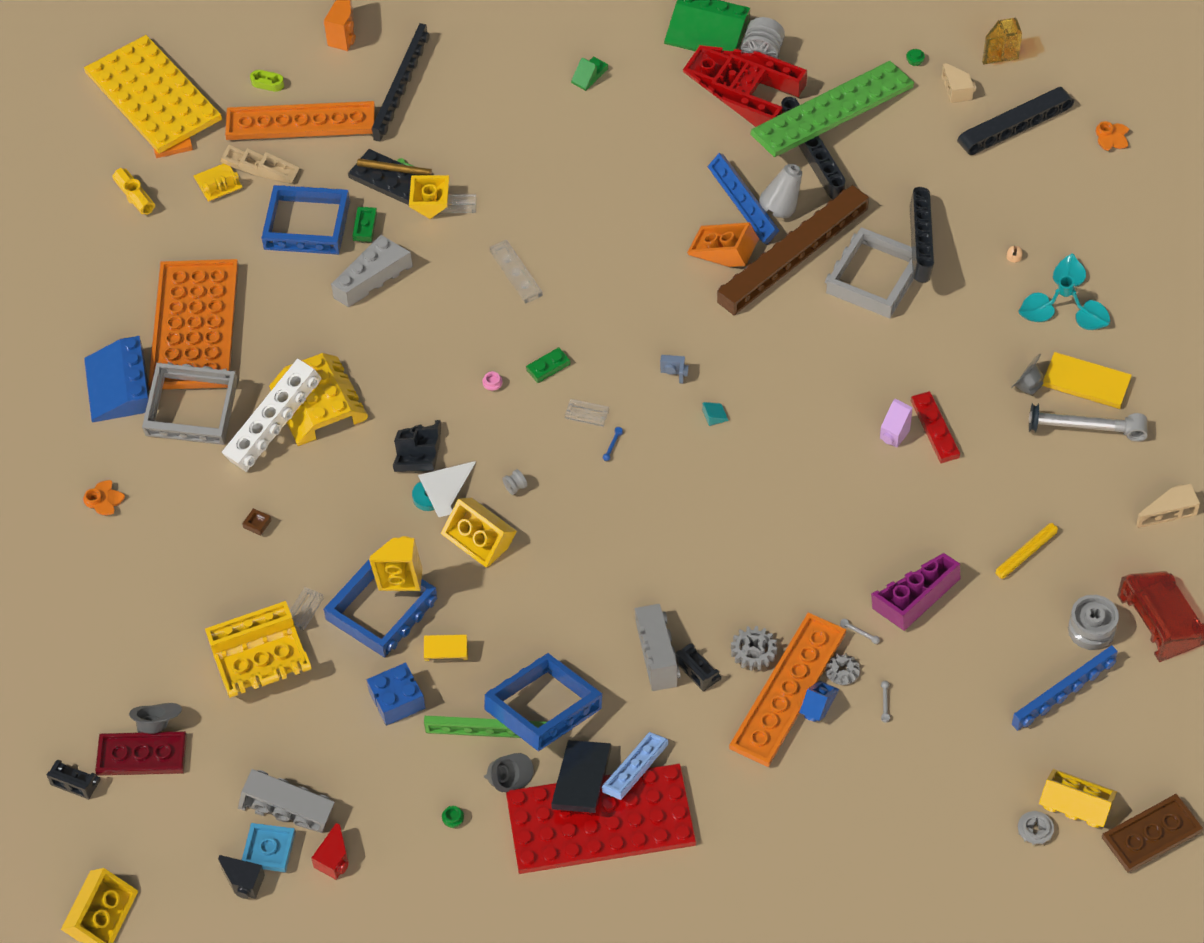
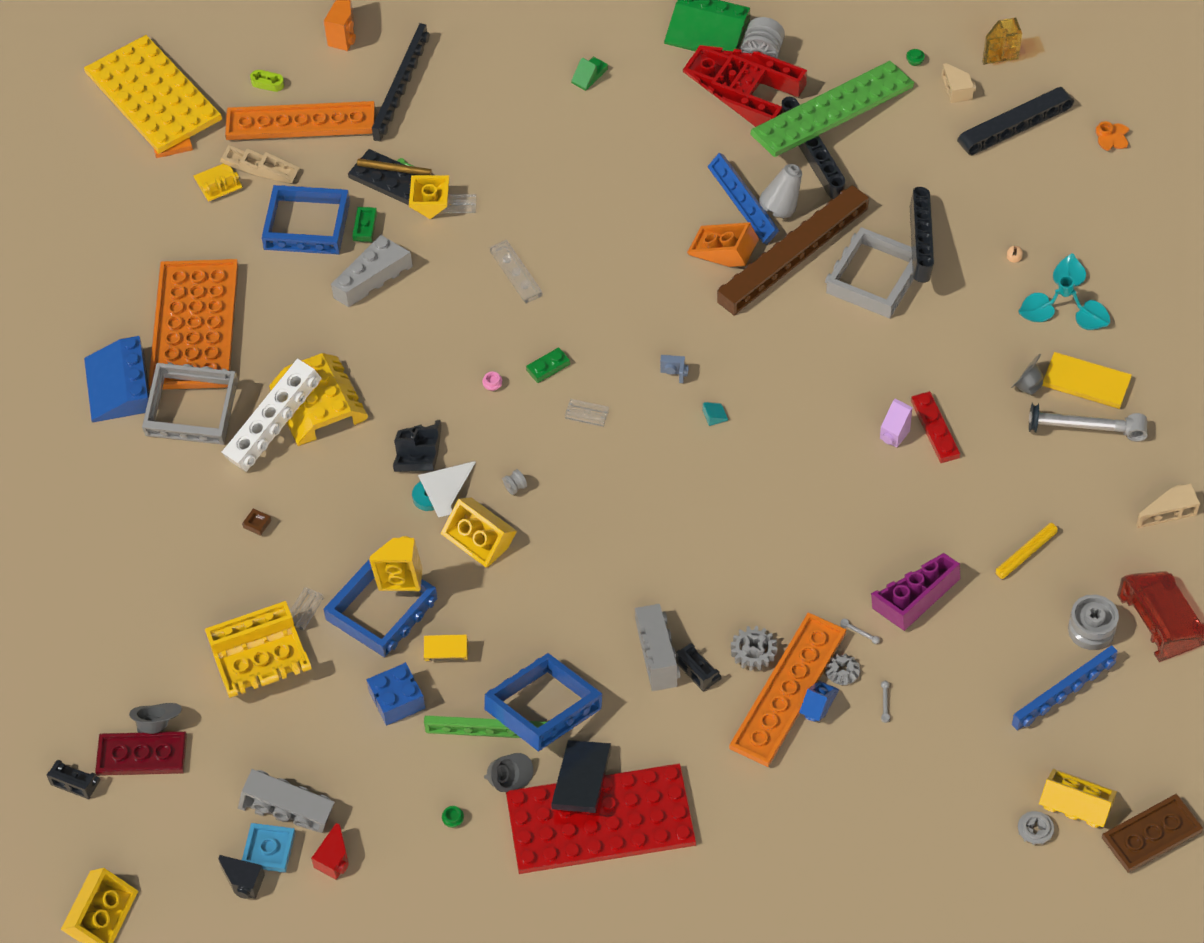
orange plate [83,480,125,515] -> none
yellow piece [112,168,155,215] -> none
light blue tile [602,732,668,800] -> none
blue hinge [603,427,623,461] -> none

